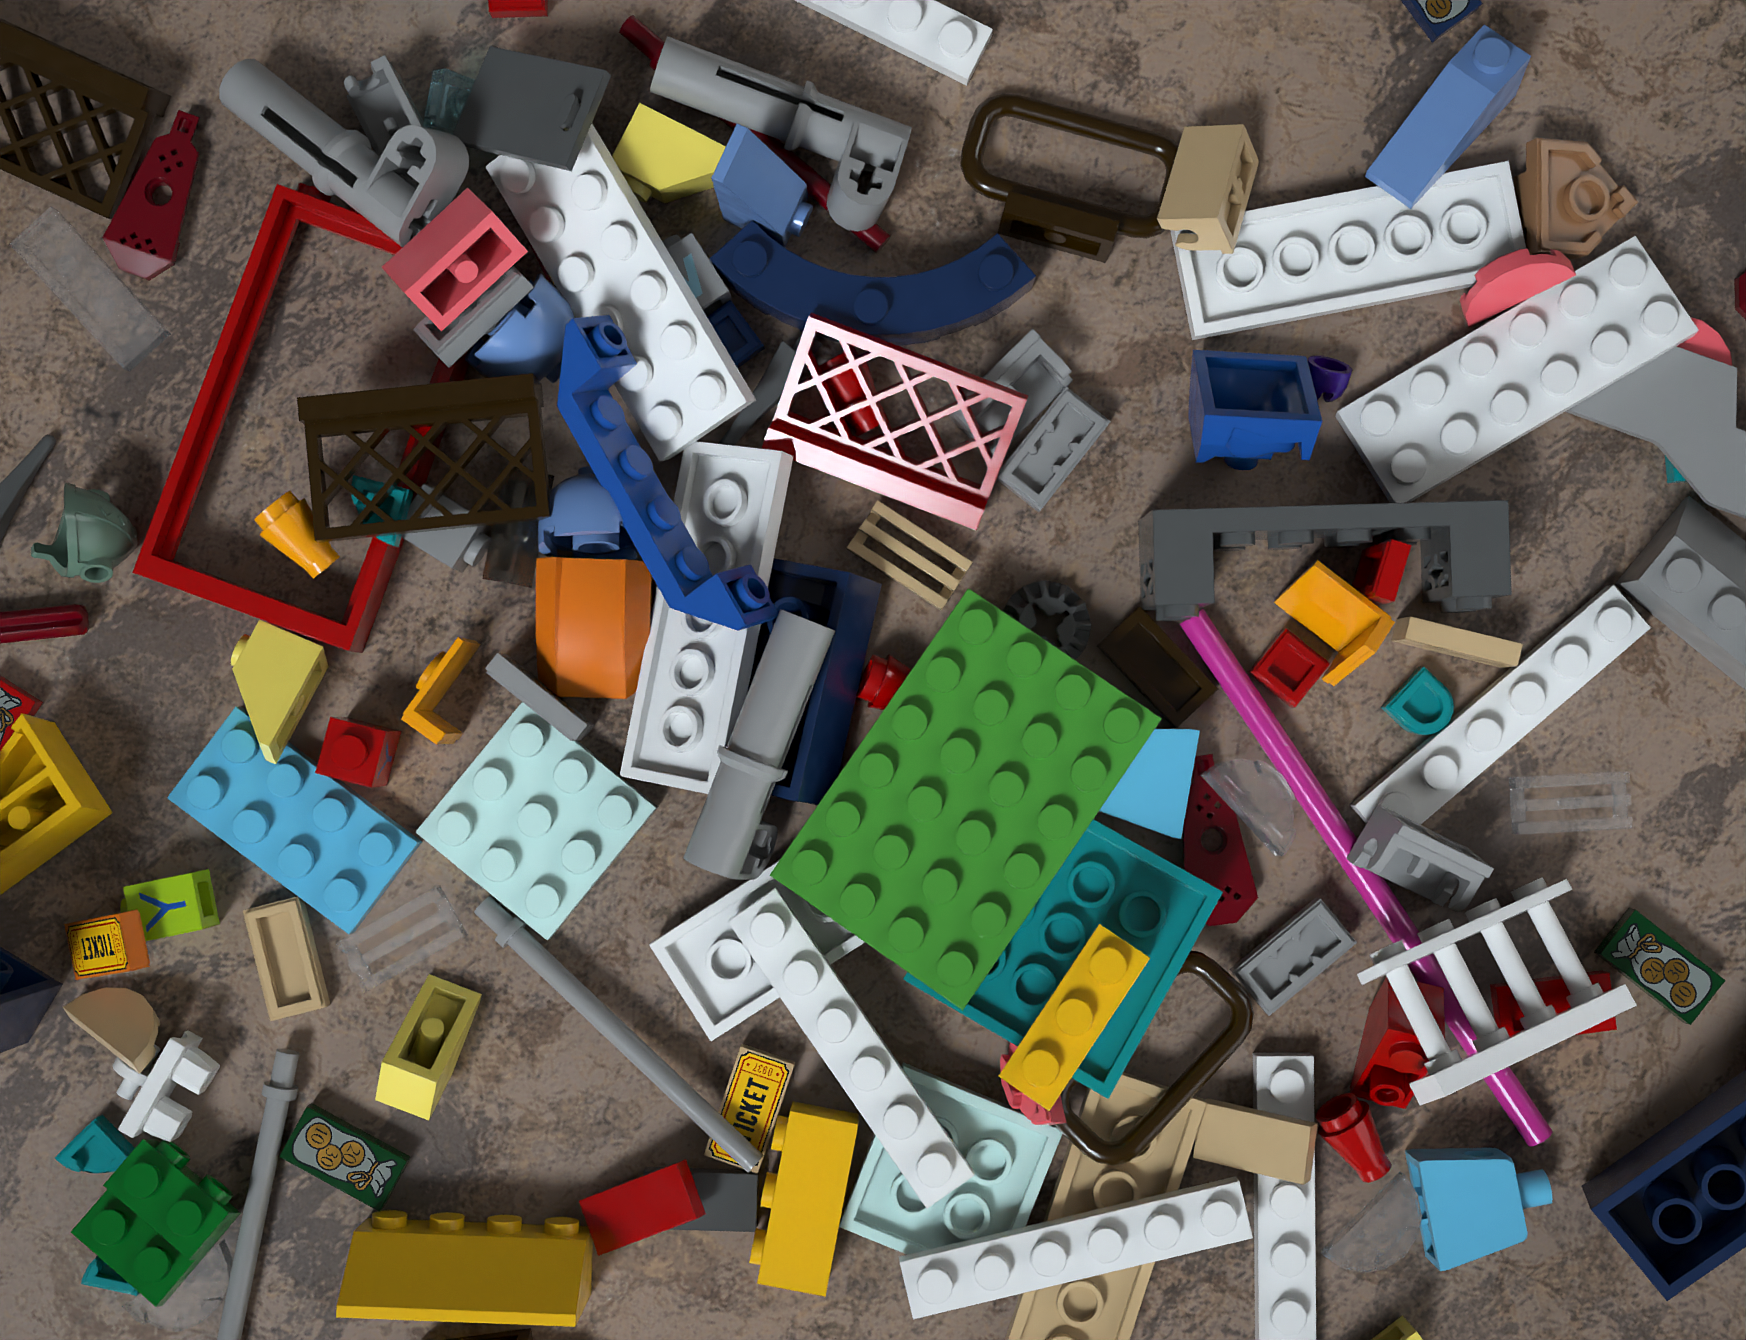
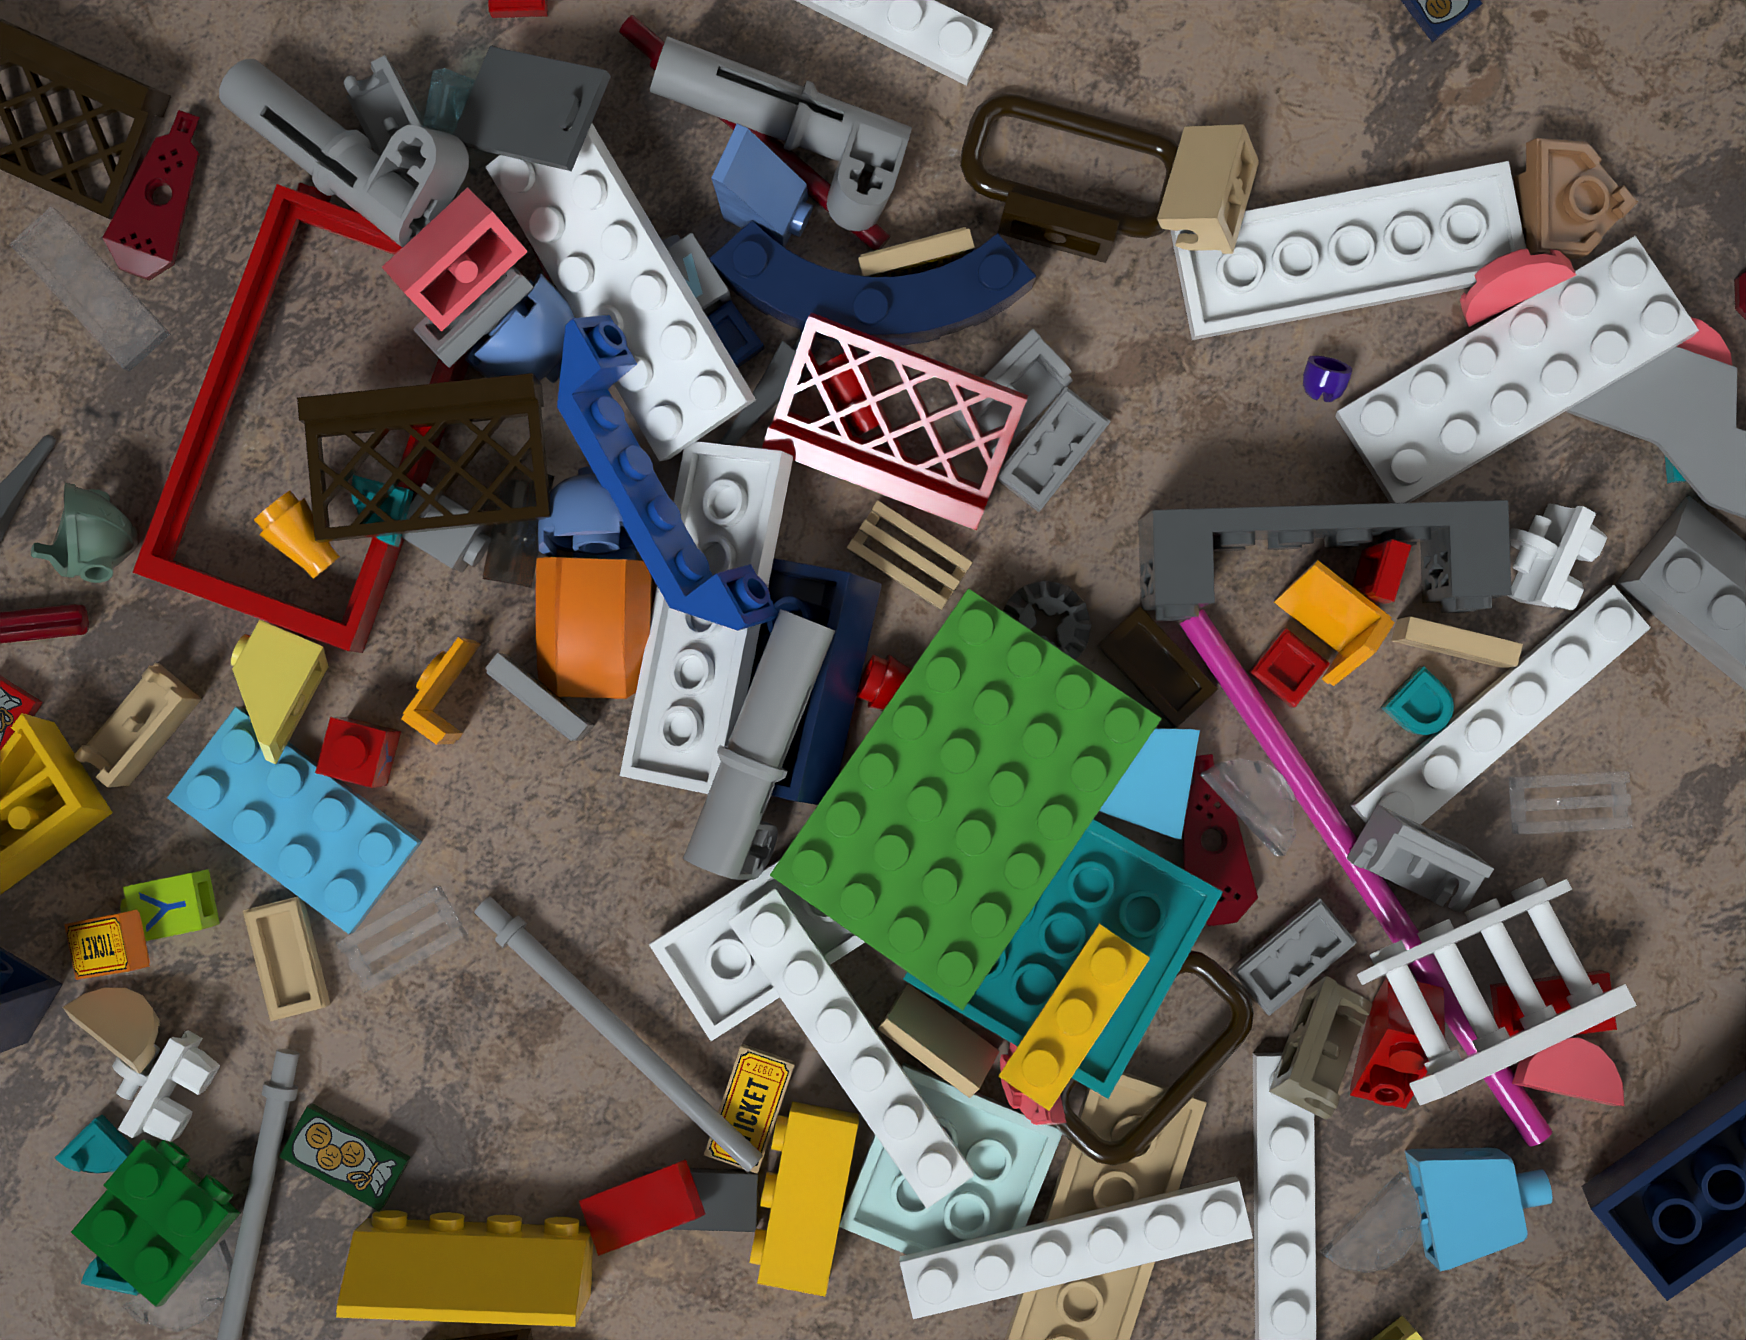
light yellow slope [375,974,482,1121] -> none
light aqua plate [416,702,658,941] -> none
light yellow slope [612,103,726,203] -> none
blue brick [1188,350,1322,470] -> none
tan tile [1193,1098,1318,1185] -> none
red cone [1316,1093,1392,1183] -> none
medium blue slope [1365,24,1531,209] -> none
tile [1594,908,1726,1025] -> none
none -> tan hinge [74,663,202,788]
none -> tan tile [858,227,975,277]
none -> tan tile [878,983,1000,1098]
none -> dark tan hinge [1269,976,1373,1120]
none -> white hips [1508,504,1607,610]
none -> coral tile [1512,1038,1625,1106]

